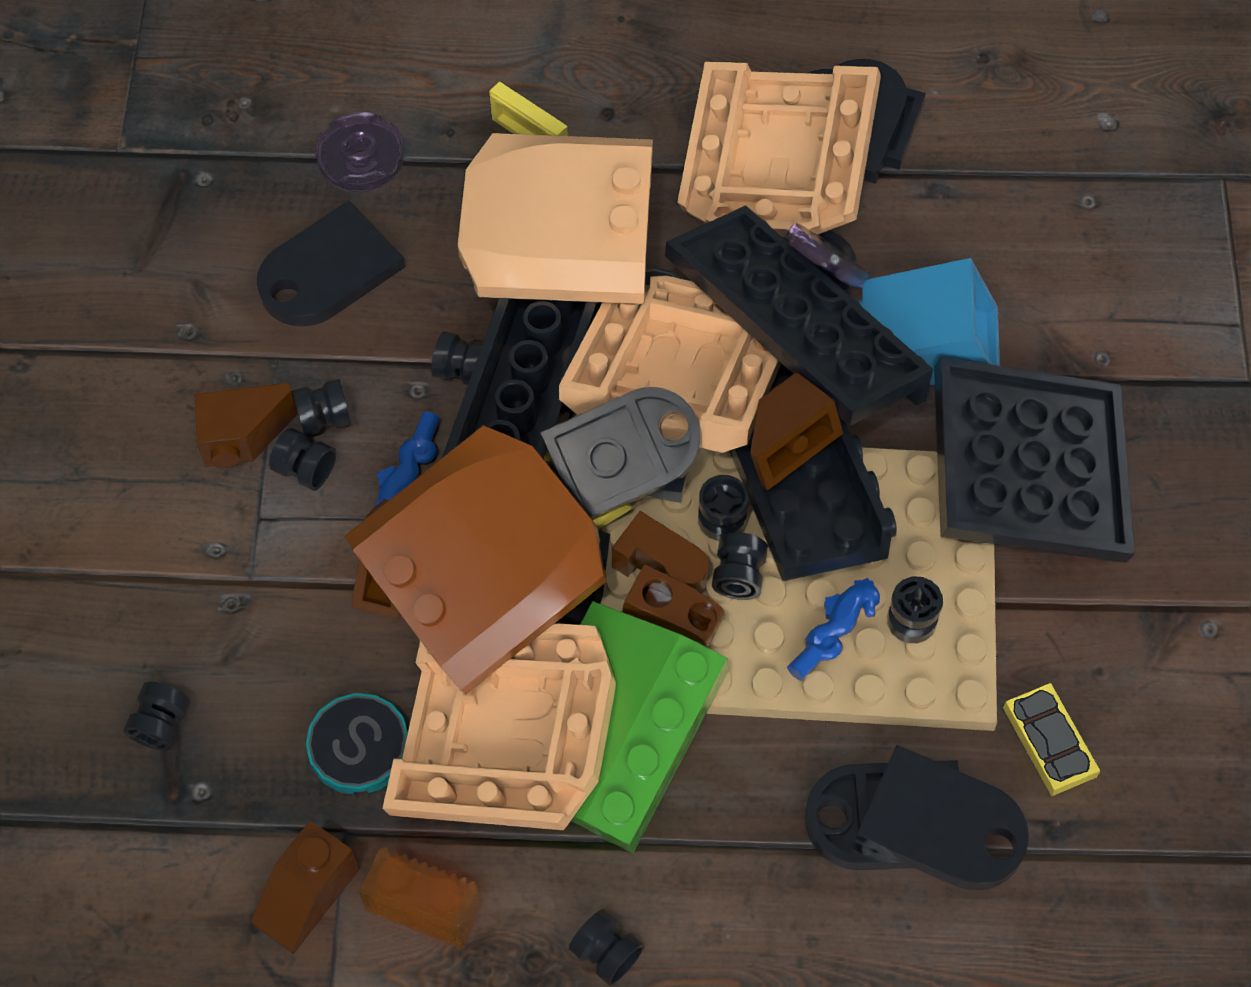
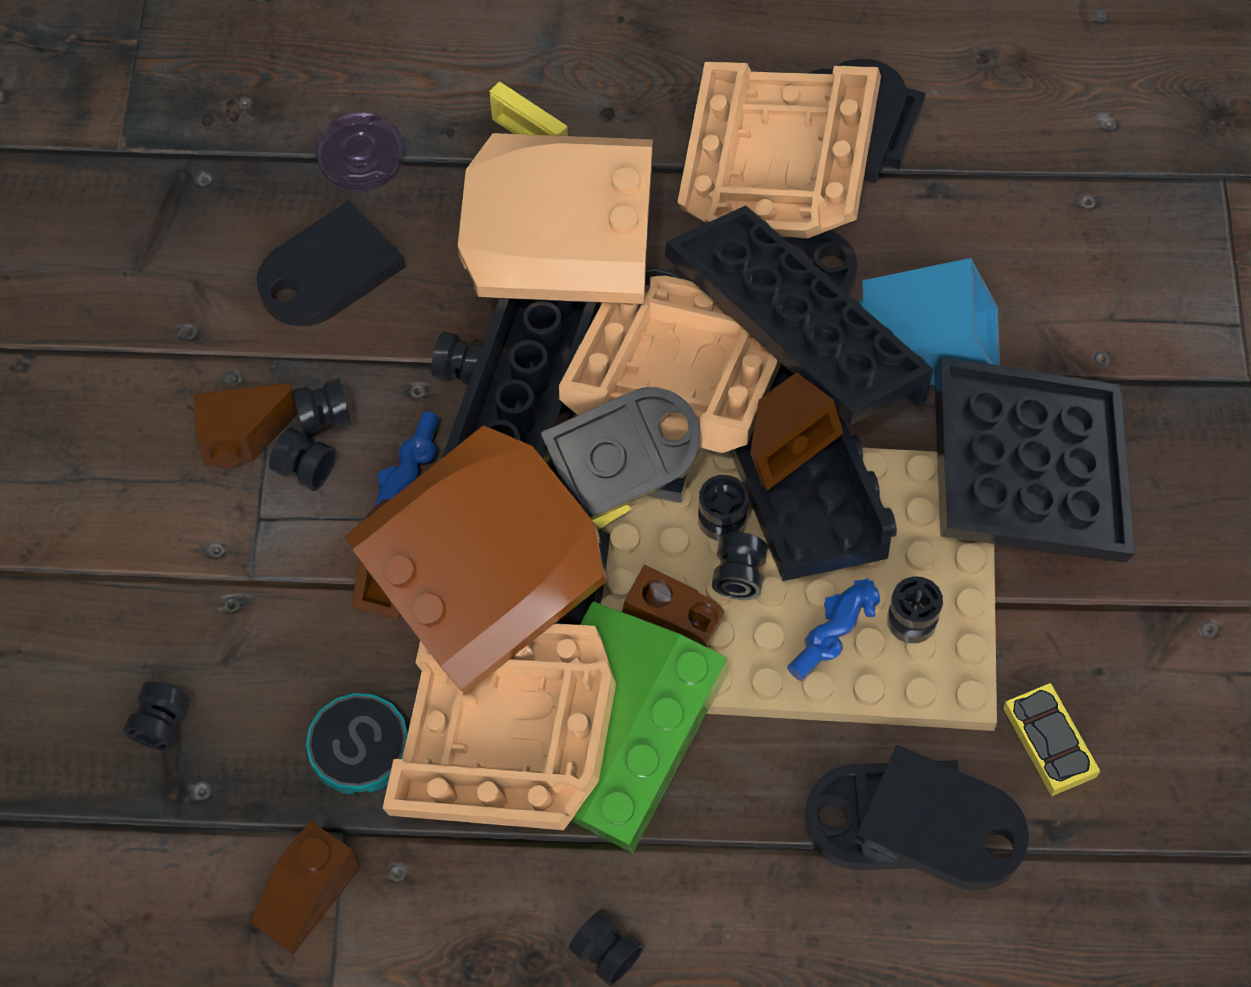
clear orange brick [360,846,482,949] -> none
reddish brown leg [612,511,708,594] -> none
clear purple tile [785,222,870,289] -> none

